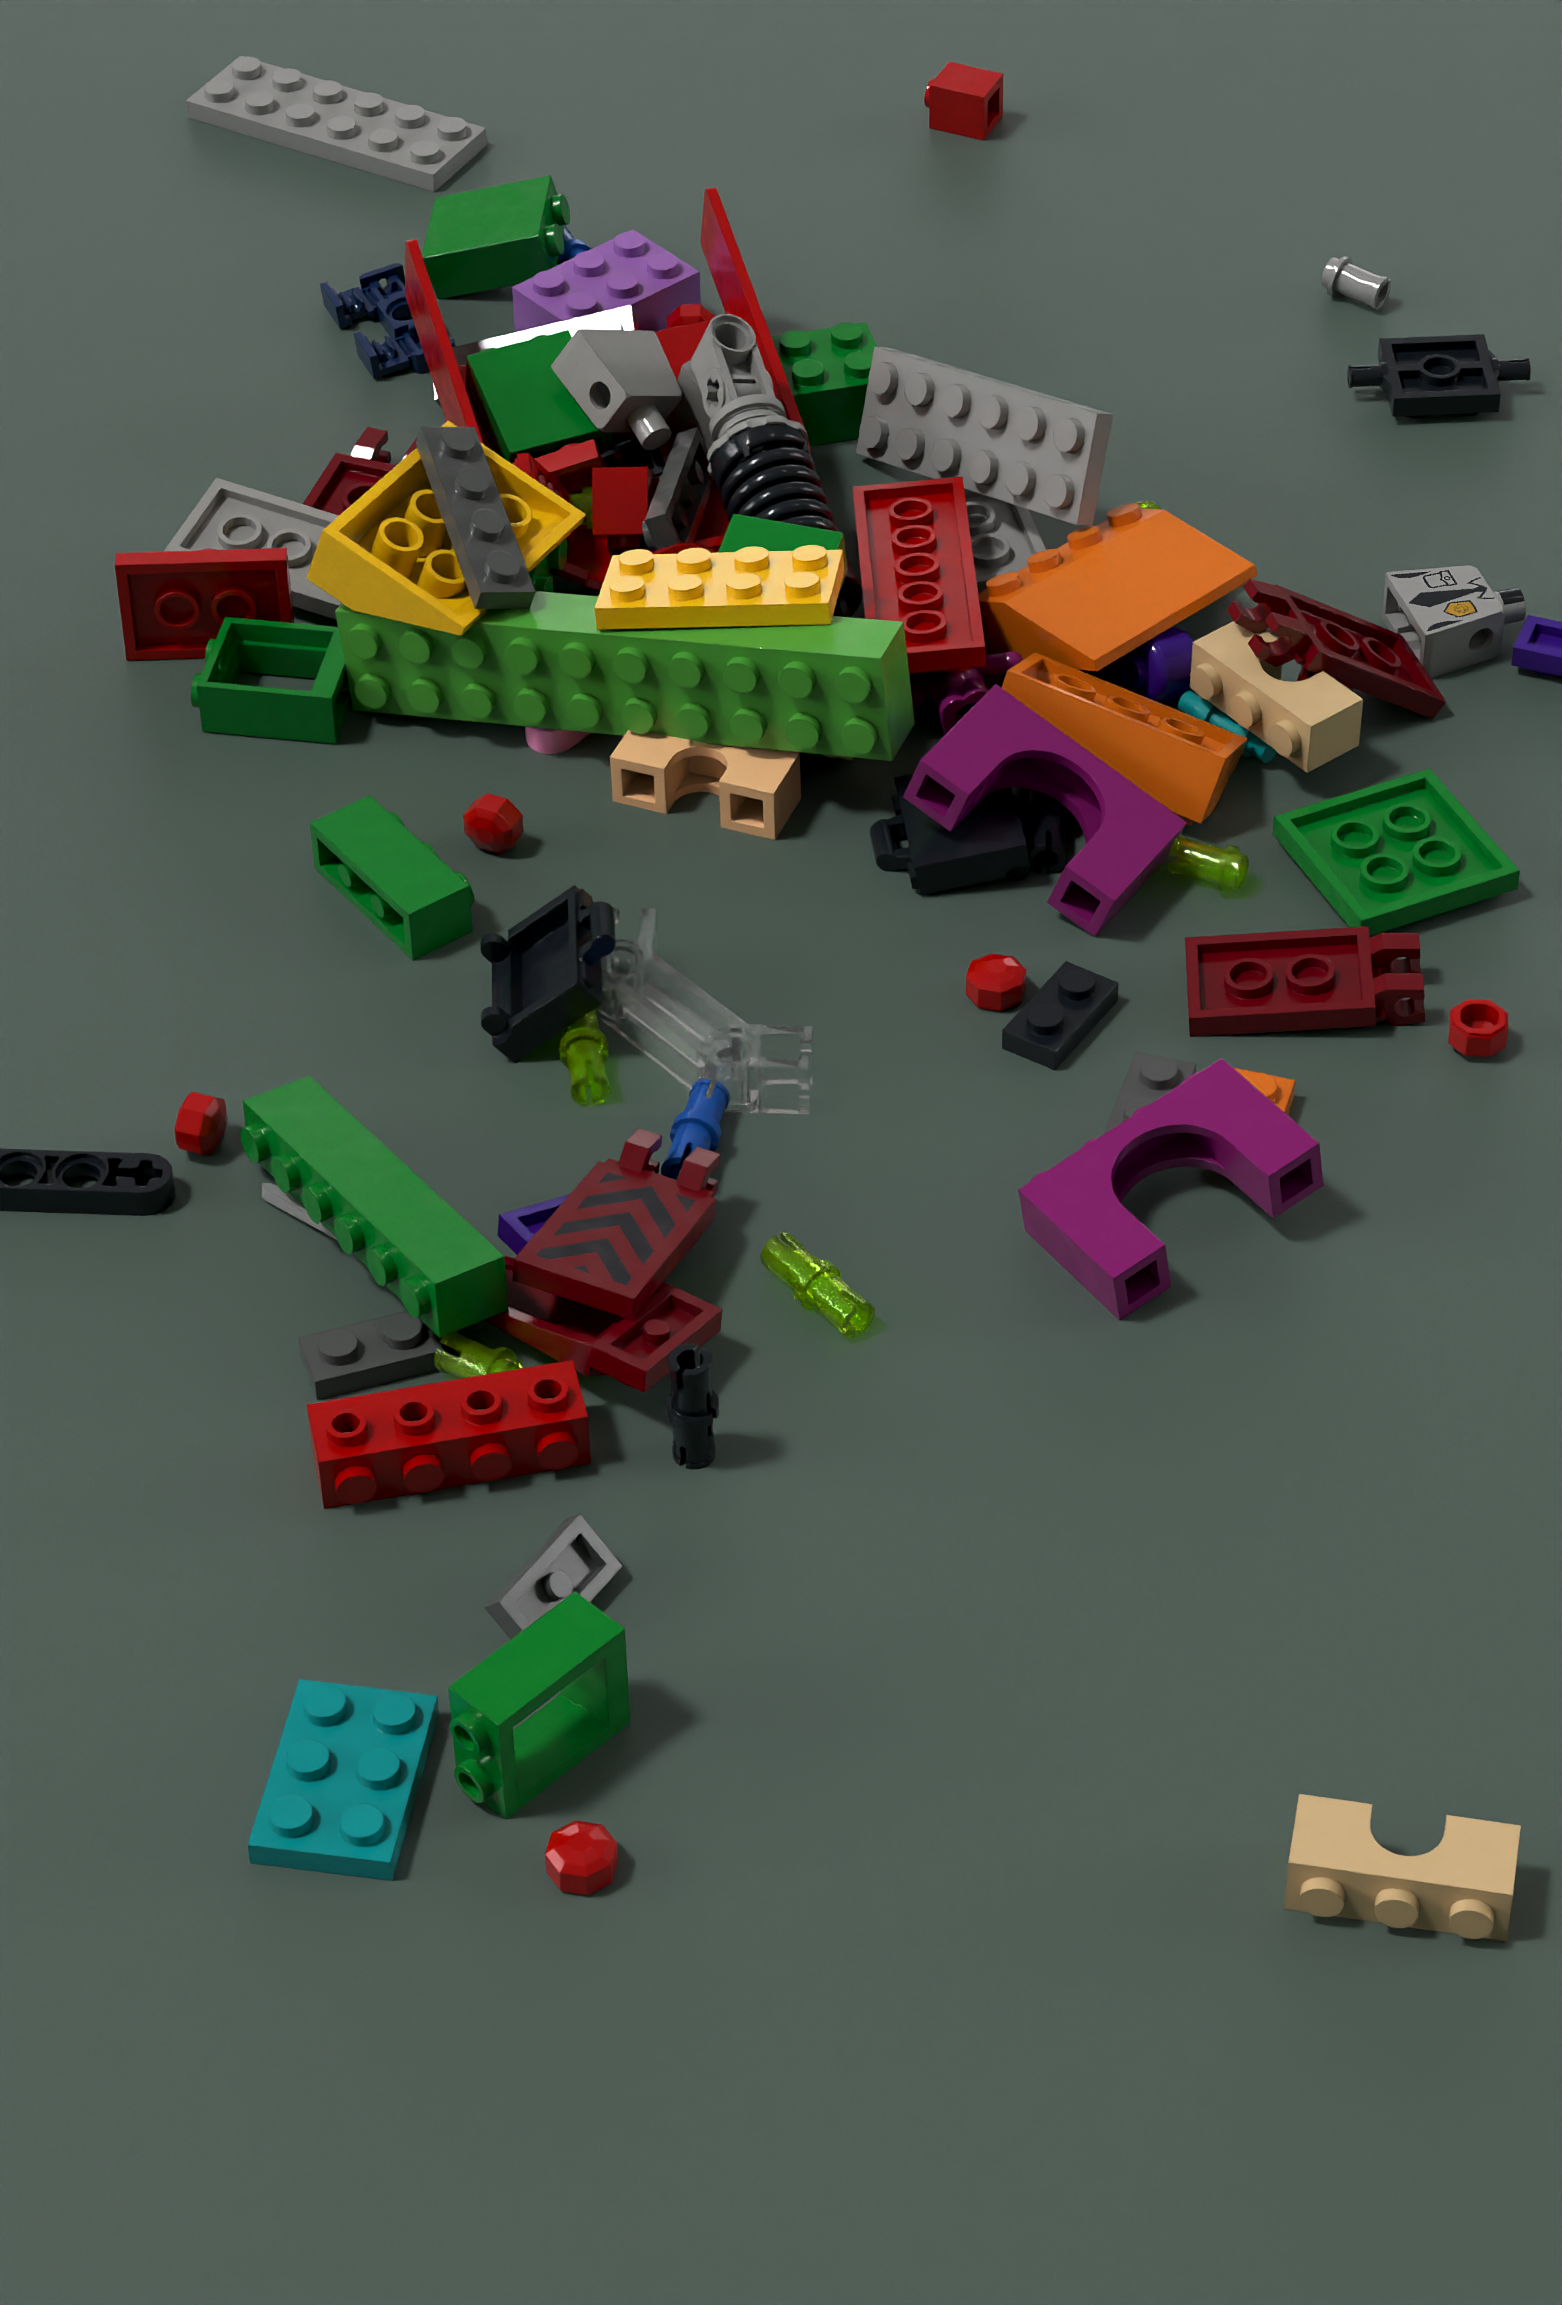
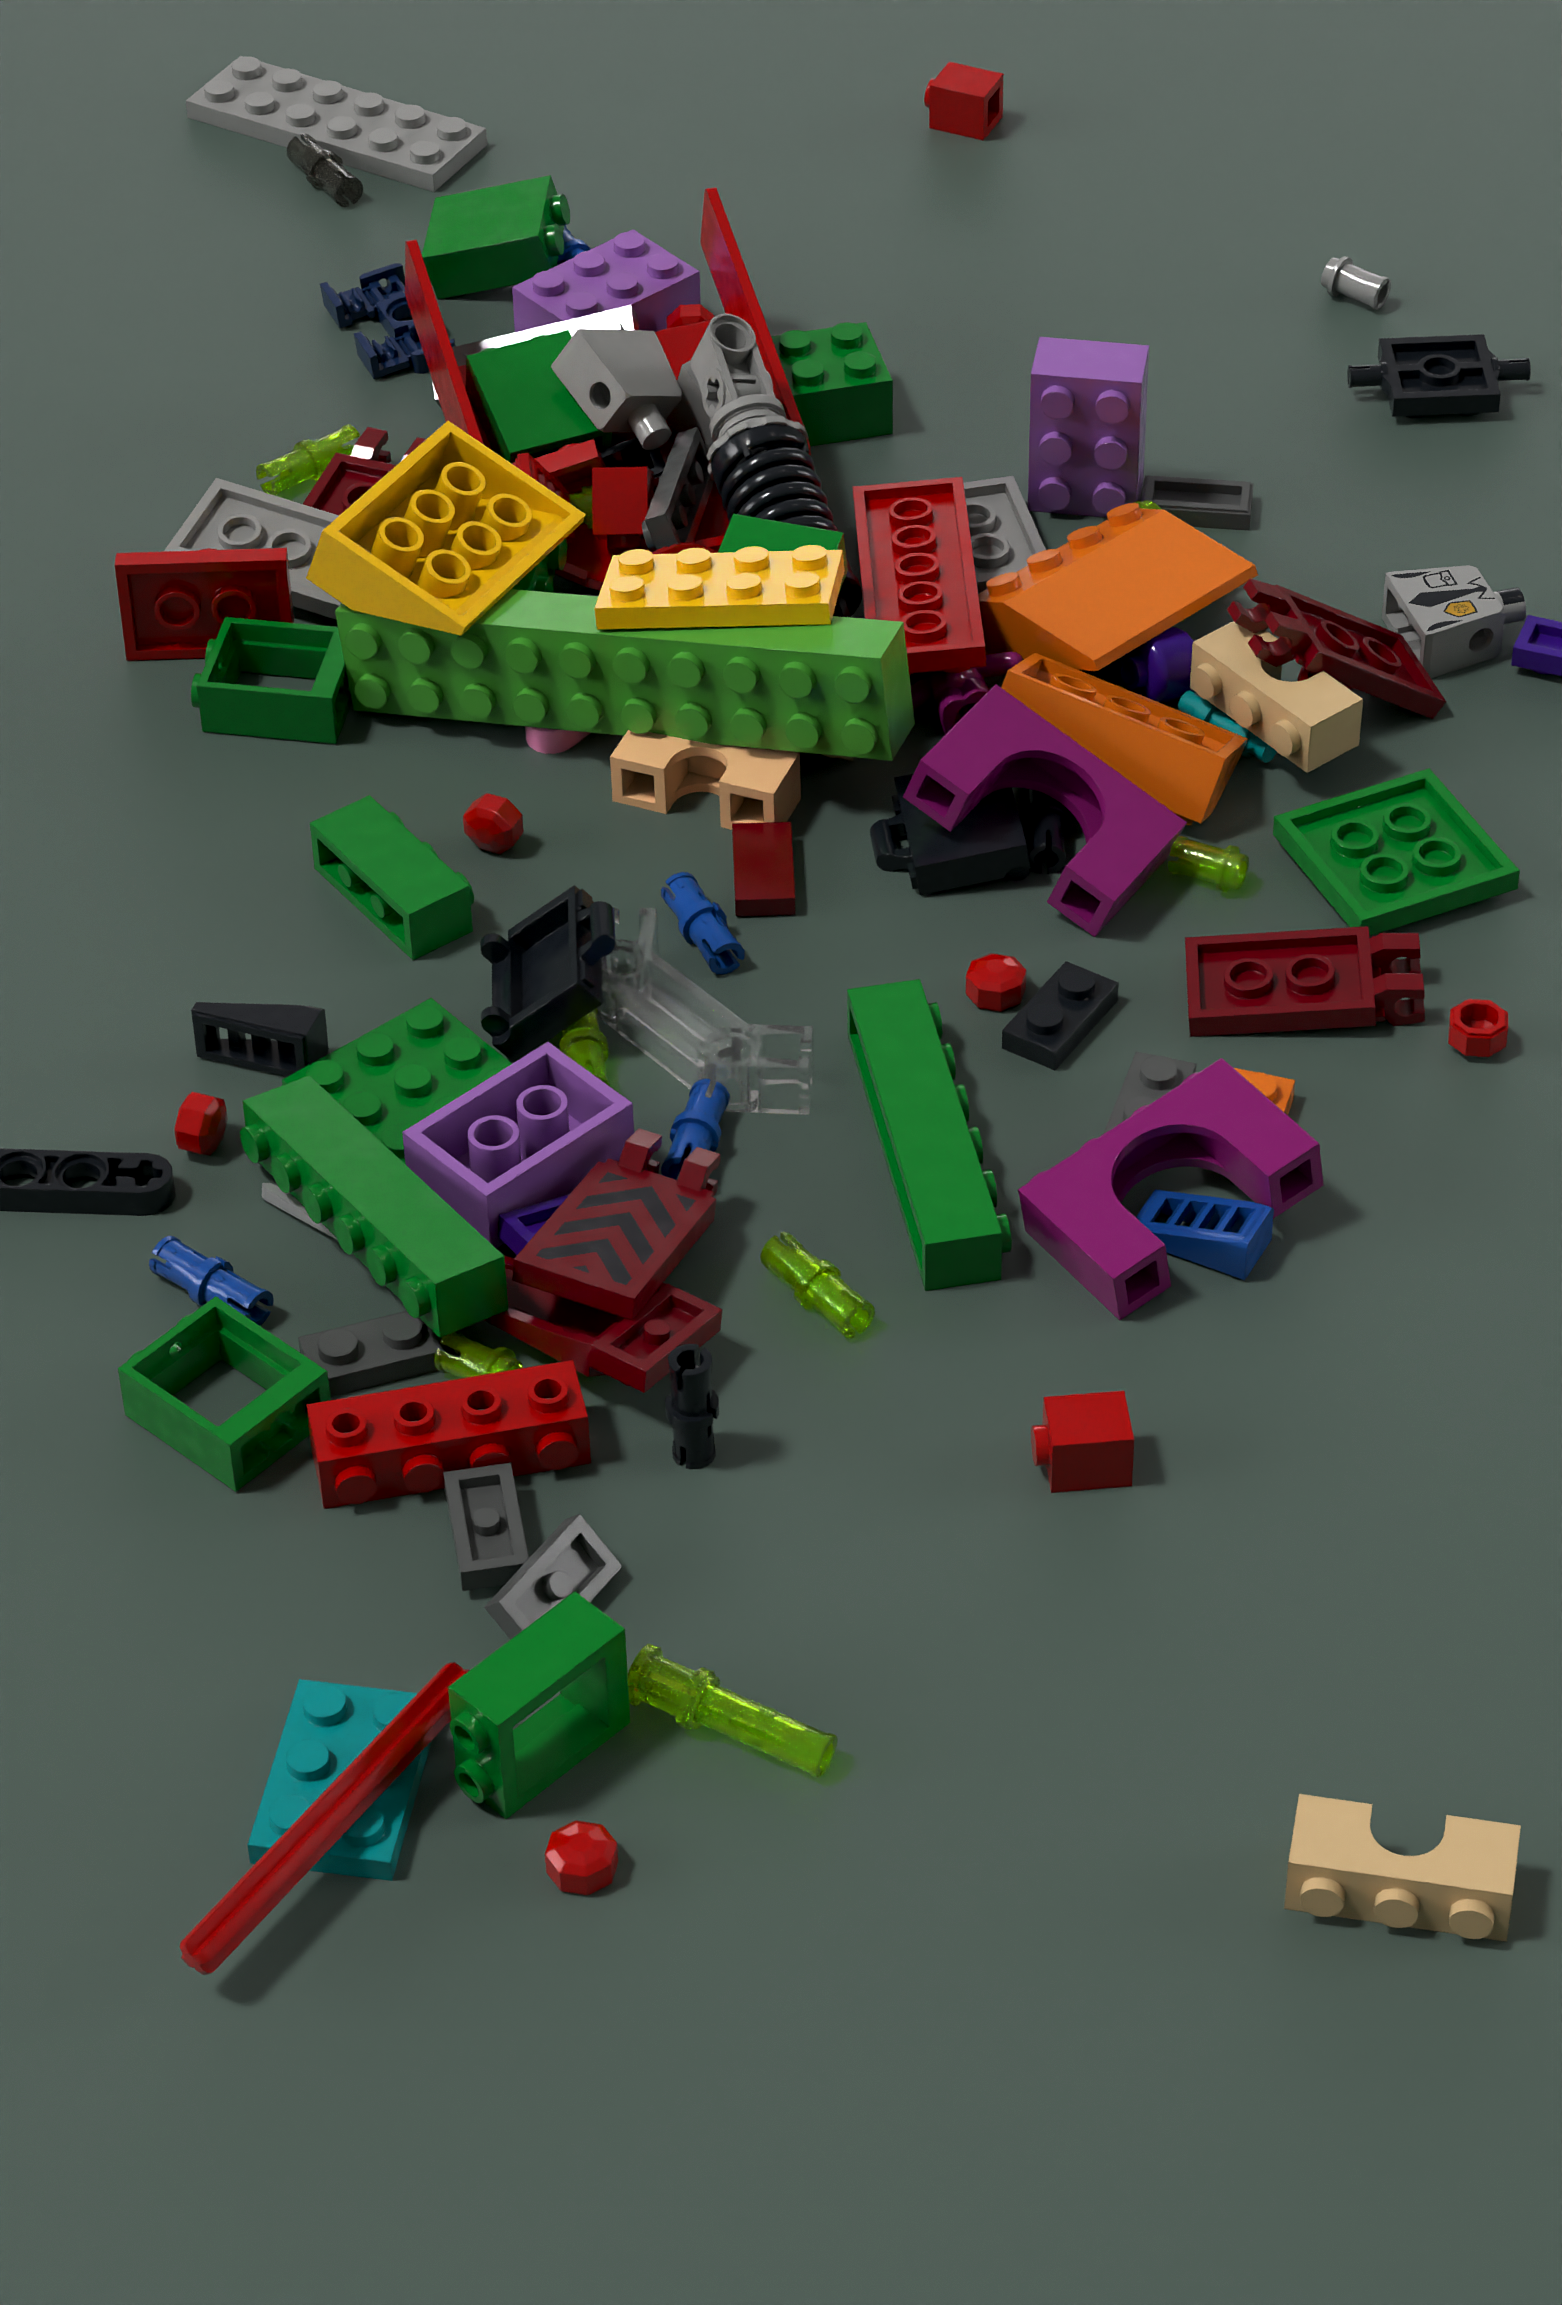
dark grey plate [416,426,536,609] -> none
light grey plate [856,347,1113,526] -> none
none -> green window [118,1296,331,1492]
none -> blue pin [149,1236,274,1326]
none -> red axle [180,1662,470,1975]
none -> black slope [191,1002,329,1077]
none -> clear neon green pin [256,424,360,496]
none -> green plate [282,998,512,1164]
none -> clear smoke pin [287,133,363,207]
none -> medium lavender brick [402,1042,634,1249]
none -> dark grey plate [443,1463,529,1591]
none -> clear neon green pin [628,1643,838,1778]
none -> blue pin [661,872,745,975]
none -> dark red tile [732,822,795,916]
none -> green brick [847,979,1012,1291]
none -> medium lavender brick [1028,337,1149,517]
none -> red brick [1031,1390,1134,1493]
none -> blue slope [1136,1189,1274,1280]
none -> dark grey tile [1140,475,1254,530]

